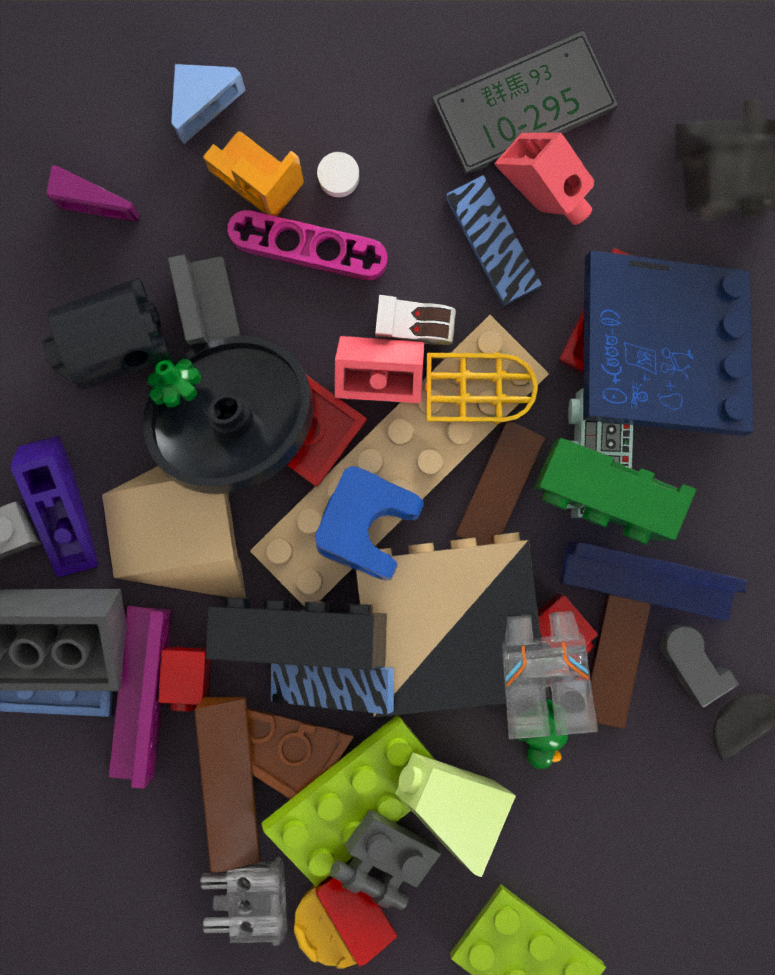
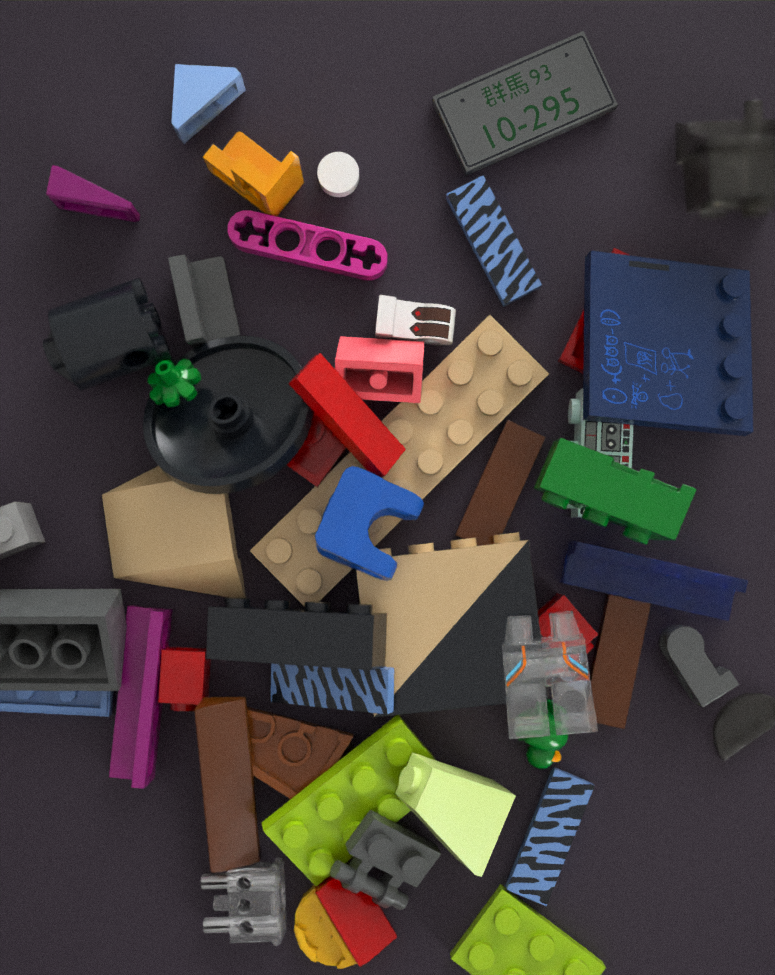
dark purple slope [10,435,99,578] -> none
yellow window [425,352,538,424] -> none
coral torso [494,133,594,225] -> none
none -> red tile [288,353,406,478]
none -> tile [505,767,595,906]

